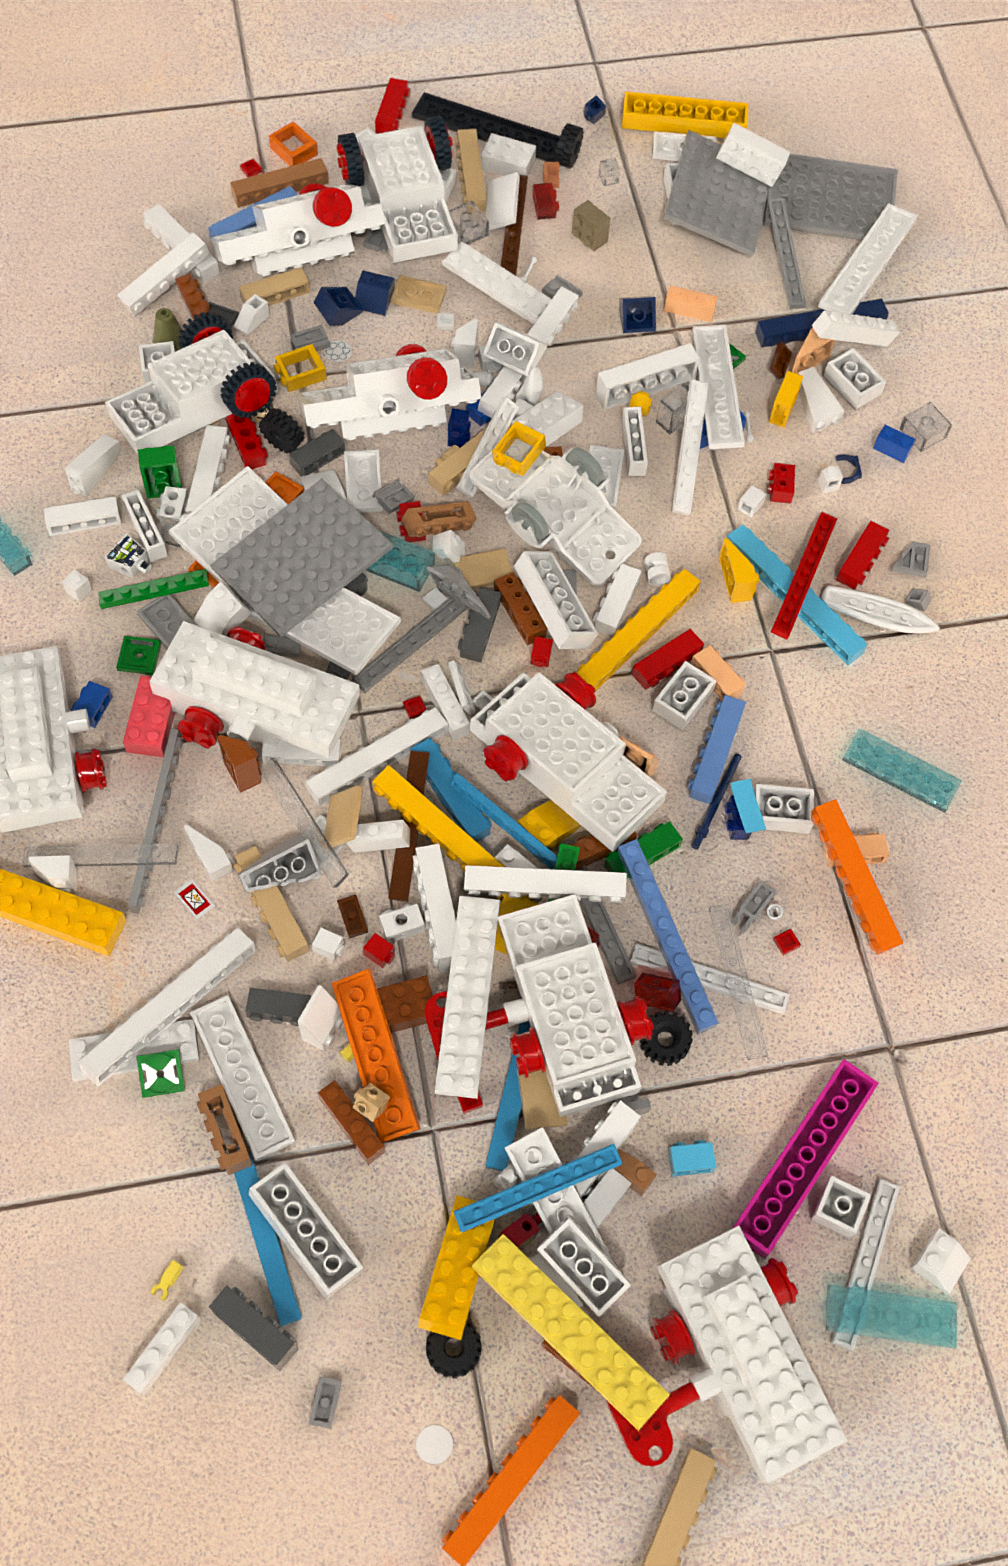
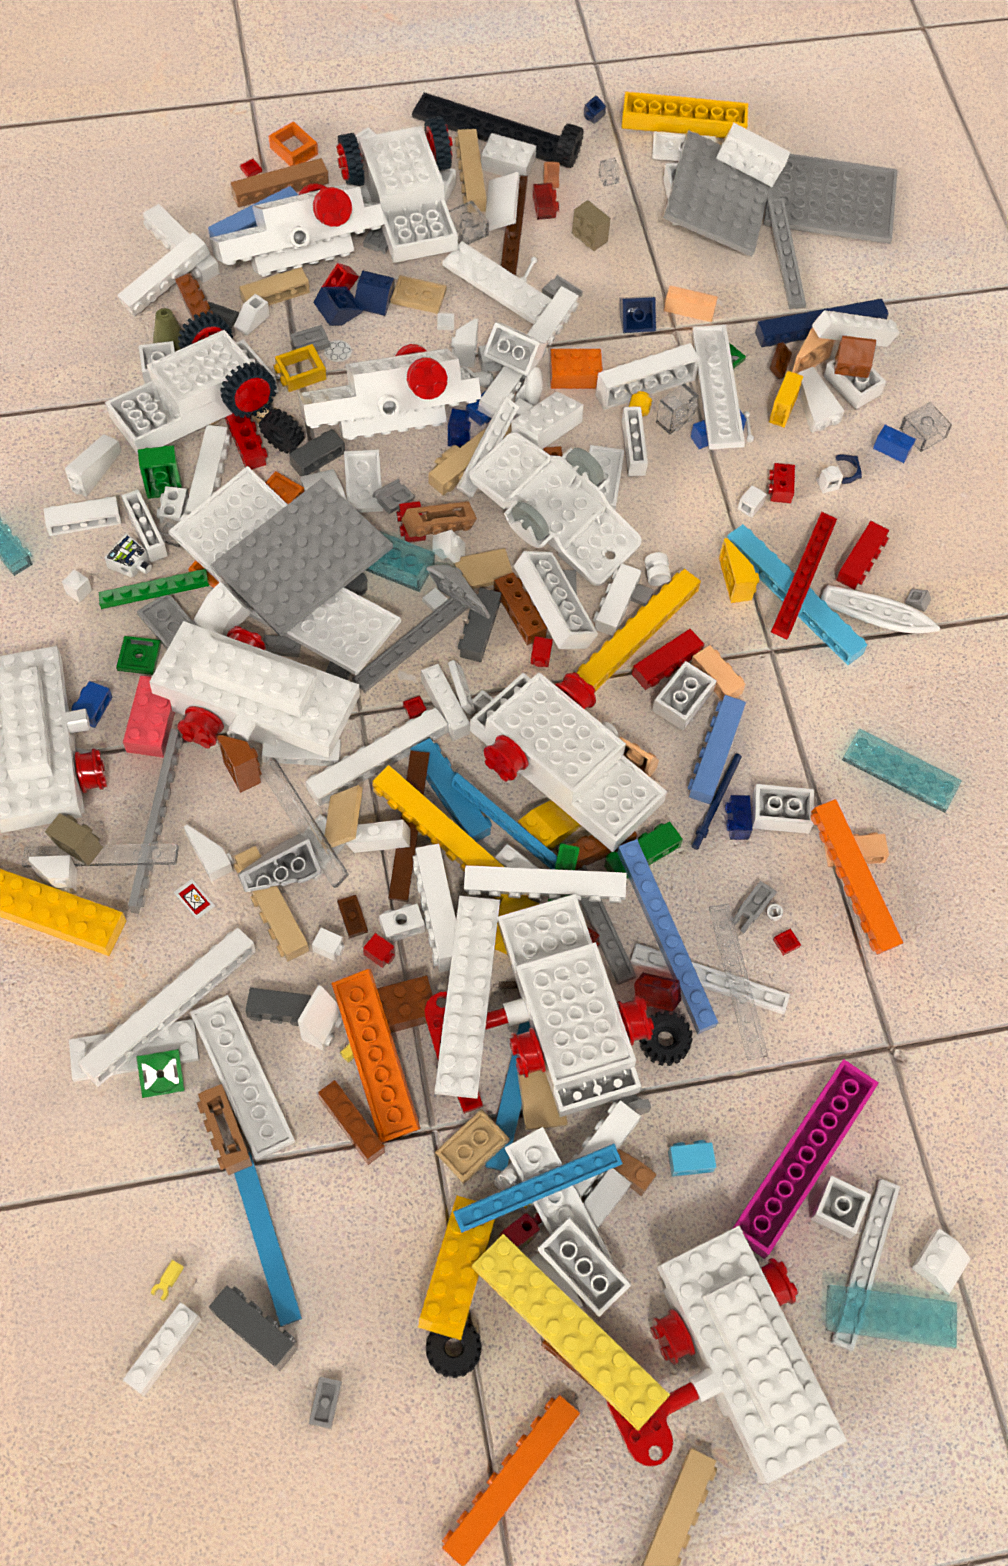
white brick [249,1163,364,1300] -> none
tan brick [353,1083,390,1122] -> none
red brick [375,77,411,134] -> none
white sticker [416,1425,453,1464] -> none
yellow window [492,421,546,476] -> none
white plate [672,379,708,516] -> none
medium azure sticker [730,779,766,834] -> none
white plate [818,203,918,314] -> none
light grey wing [892,541,930,578] -> none
none -> dark tan brick [45,813,103,866]
none -> red slope [322,263,359,290]
none -> tan tile [435,1109,510,1184]
none -> orange brick [549,349,603,389]
none -> light grey tile [631,583,654,606]
none -> dark orange slope [834,335,876,378]

